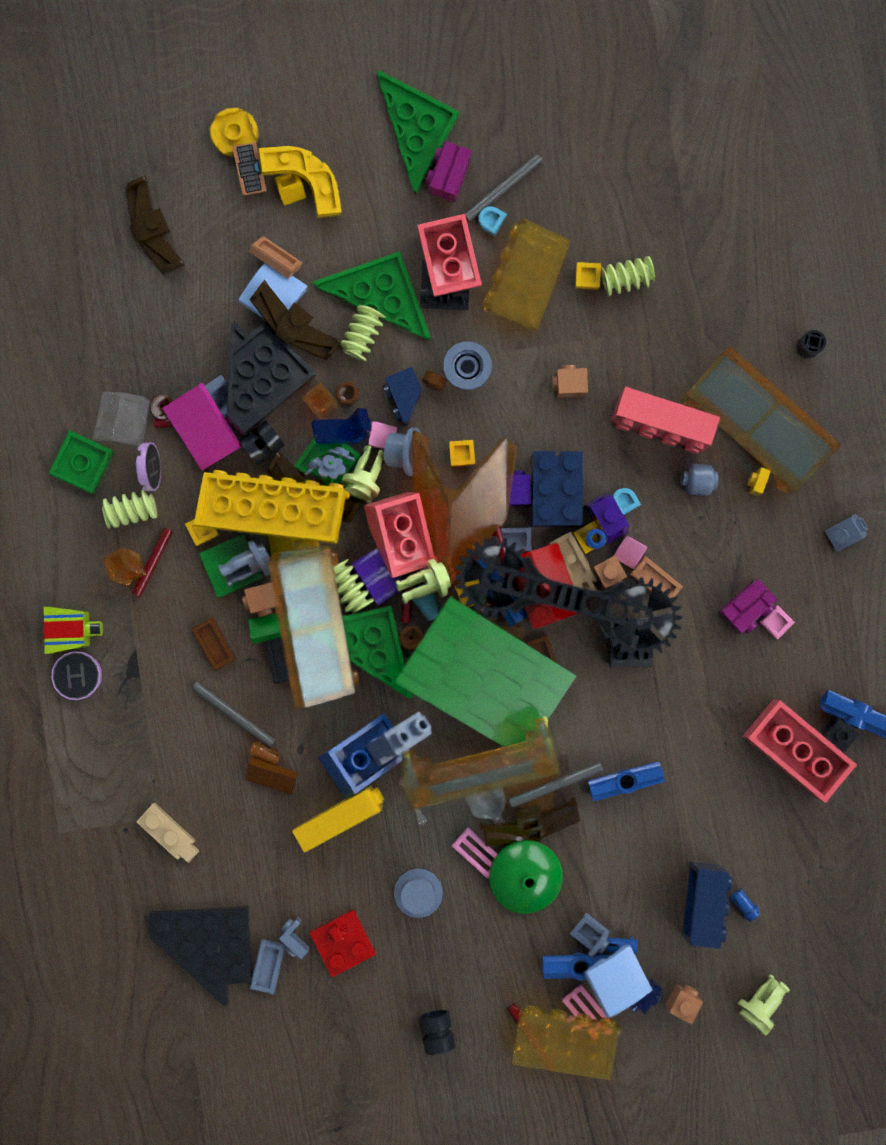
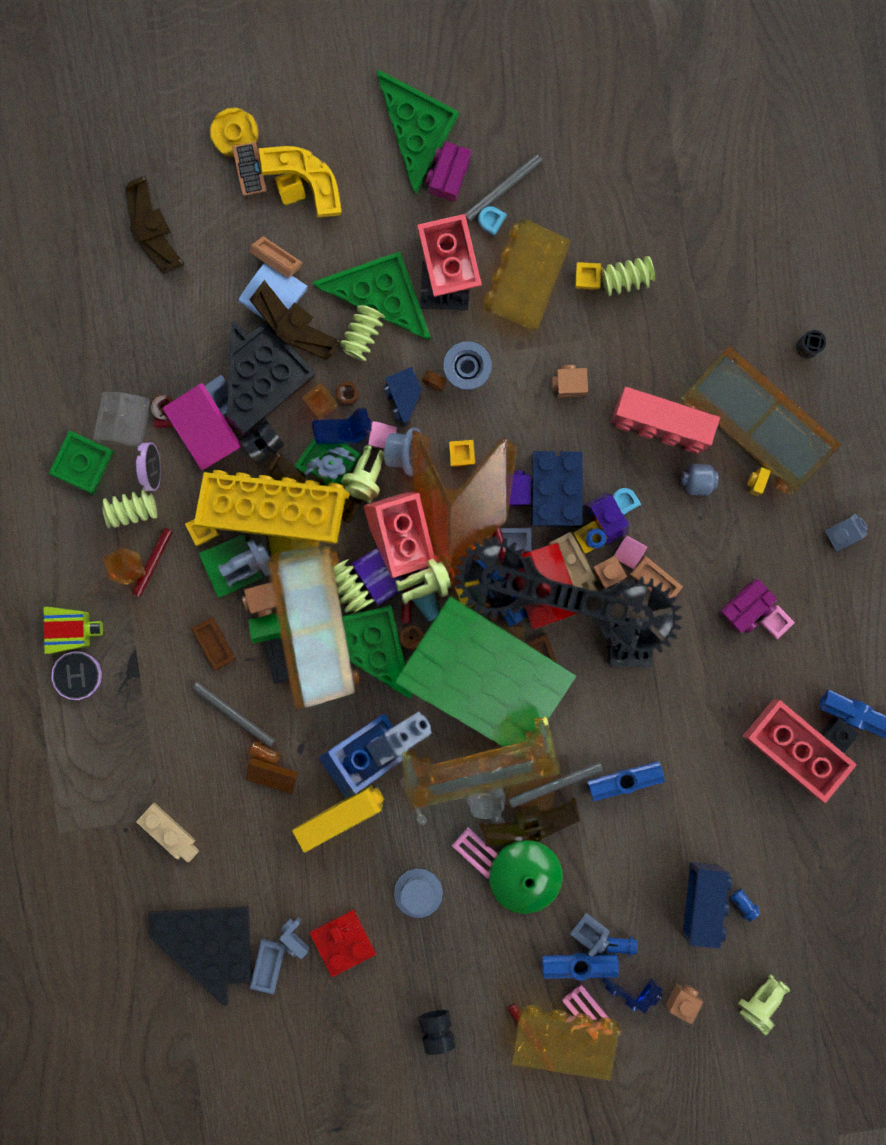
light blue slope [584,945,652,1017] -> none

